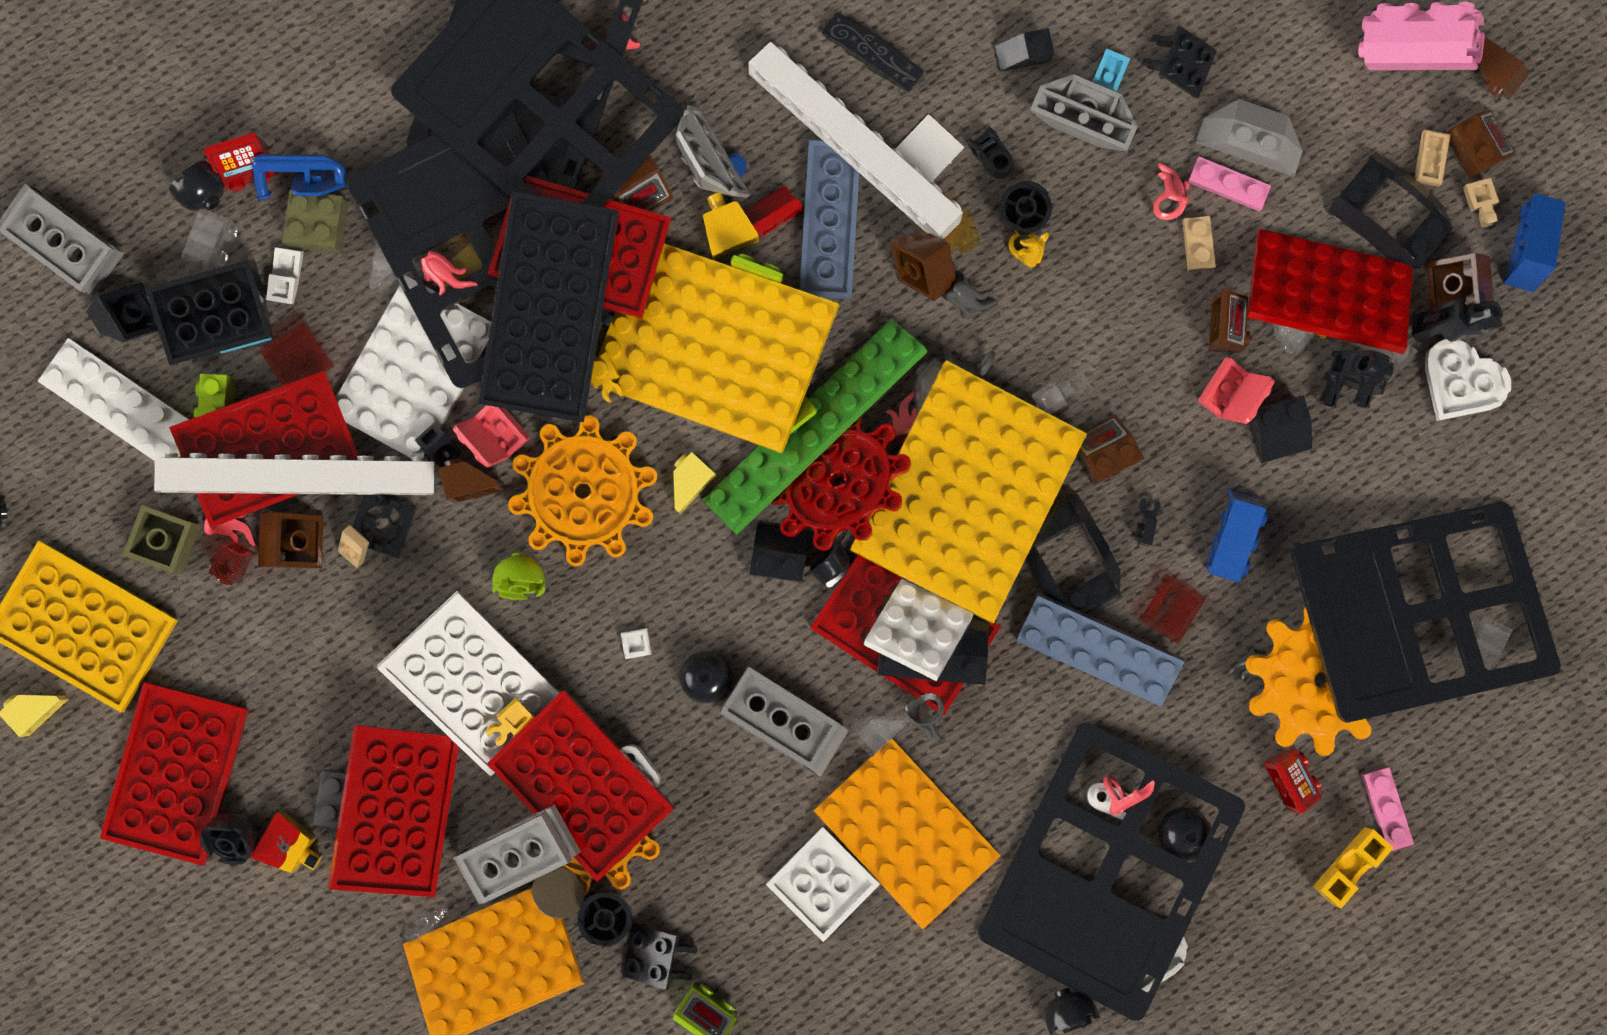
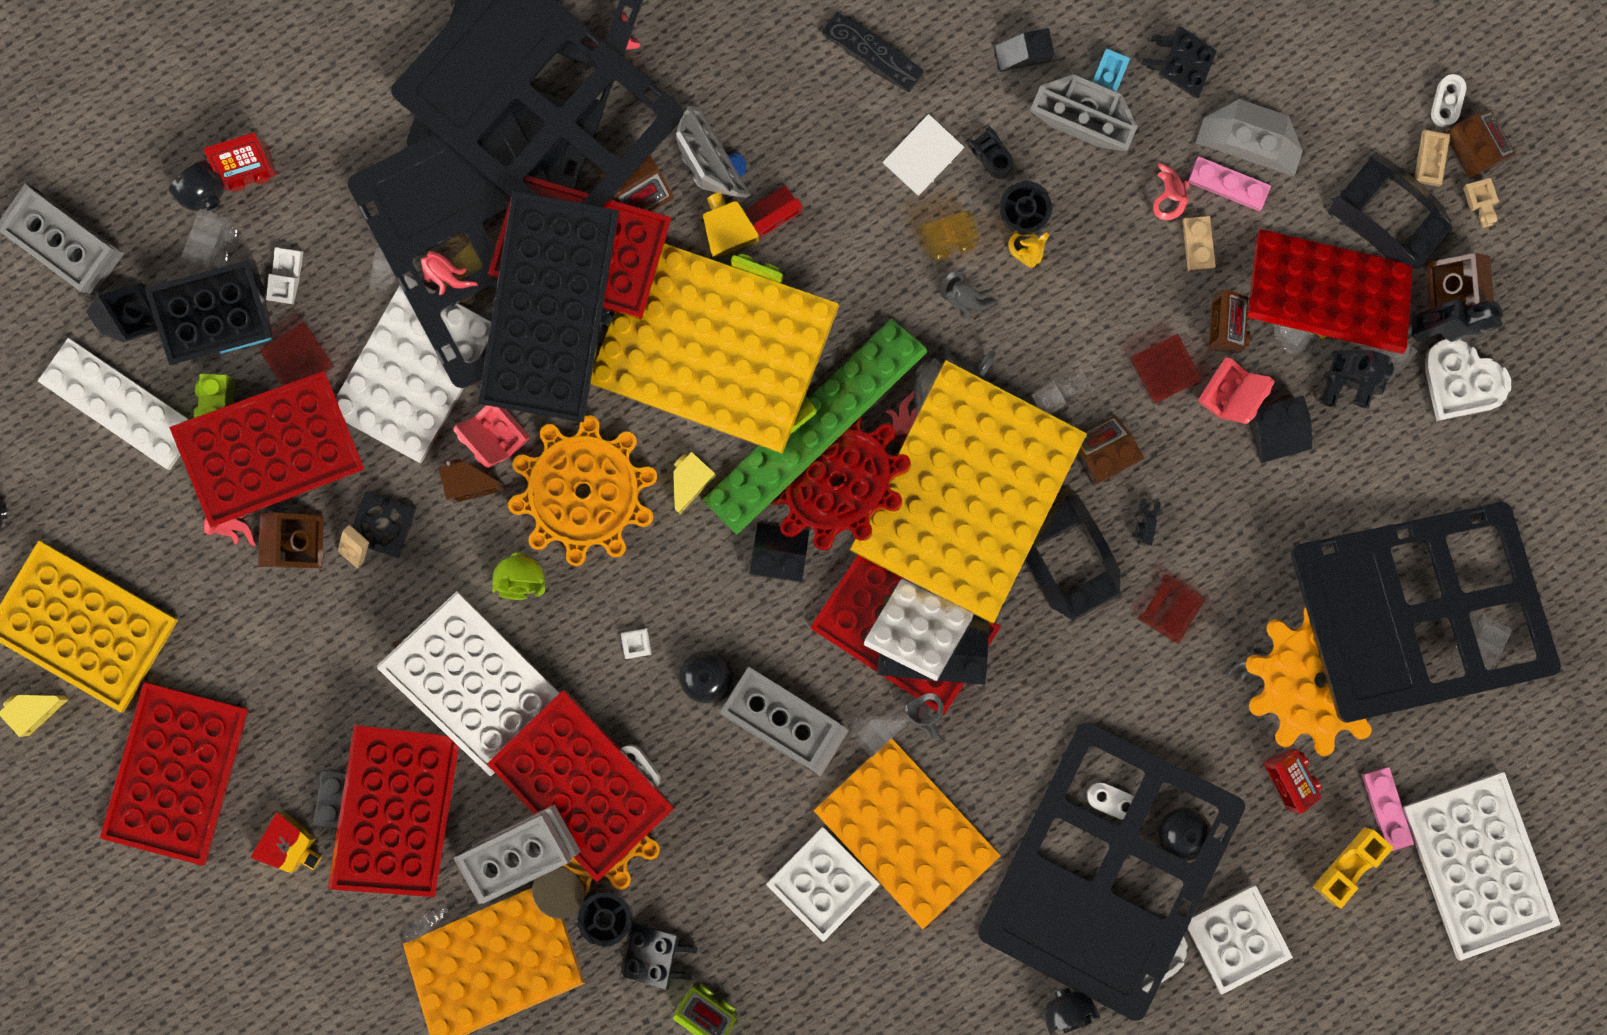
olive brick [123,505,201,575] -> none
white brick [154,453,434,495] -> none
black cylinder [200,812,258,865] -> none
clear red brick [208,540,254,585] -> none
blue piece [252,154,347,200] -> none
olive brick [282,190,349,254] -> none
black brick [415,423,463,467] -> none
yellow plate [486,697,535,746] -> none
yellow plate [591,352,624,403] -> none
white brick [749,42,963,239] -> none
sand blue plate [799,140,859,300] -> none
black piece [804,530,850,587] -> none
reddish brown slope [890,233,957,301] -> none
sand blue plate [1016,592,1185,706] -> none
coral piece [1103,775,1155,815] -> none
blue wedge [1206,488,1268,583] -> none
bright pink brick [1358,2,1485,70] -> none
reddish brown slope [1480,37,1529,100] -> none
blue wedge [1503,193,1566,292] -> none
none -> clear red plate [1130,334,1202,405]
none -> white plate [1187,884,1293,995]
none -> white plate [1402,772,1560,961]
none -> white plate [1431,74,1466,127]

